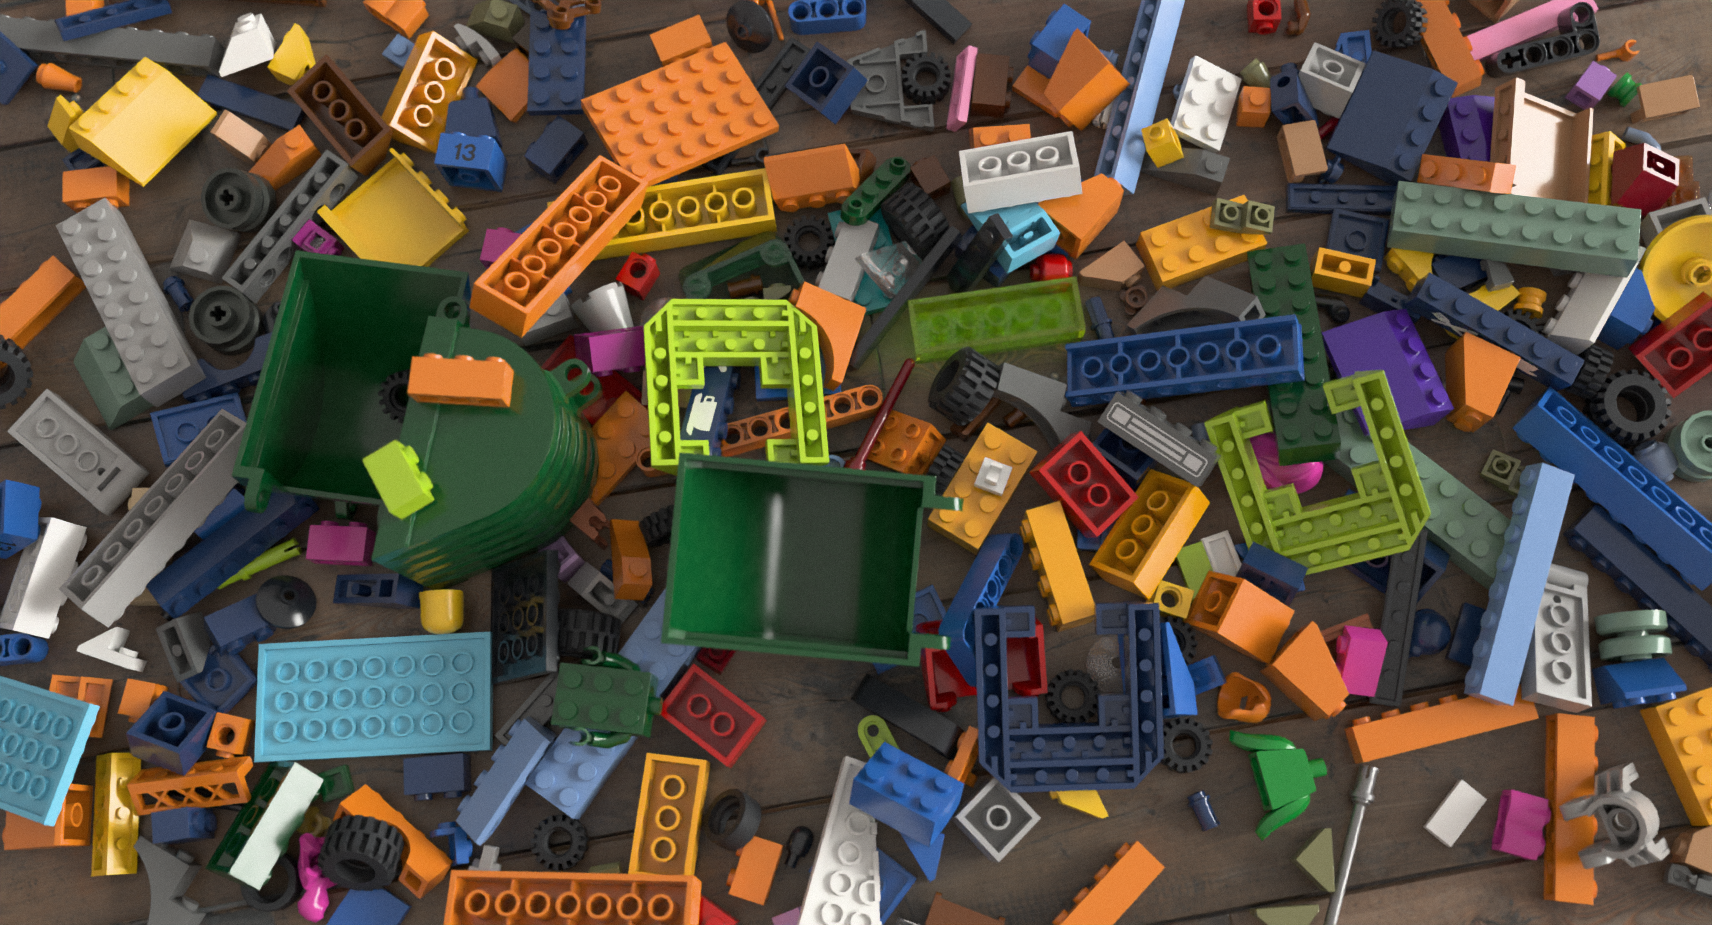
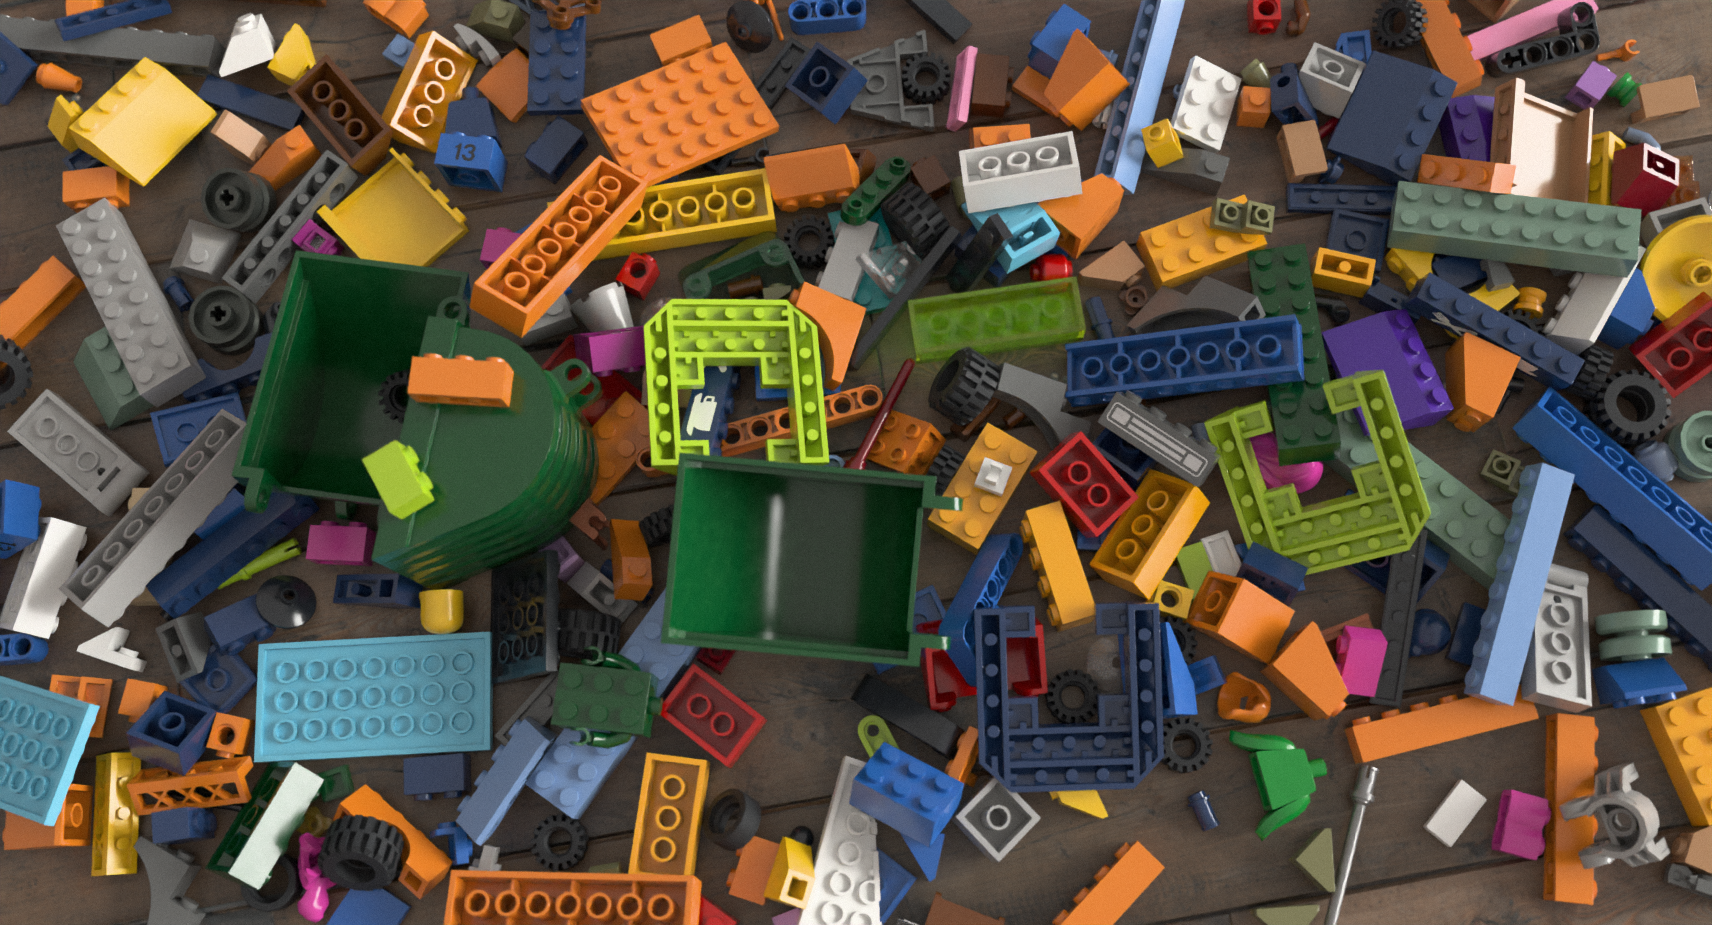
none -> yellow slope [763,836,815,909]

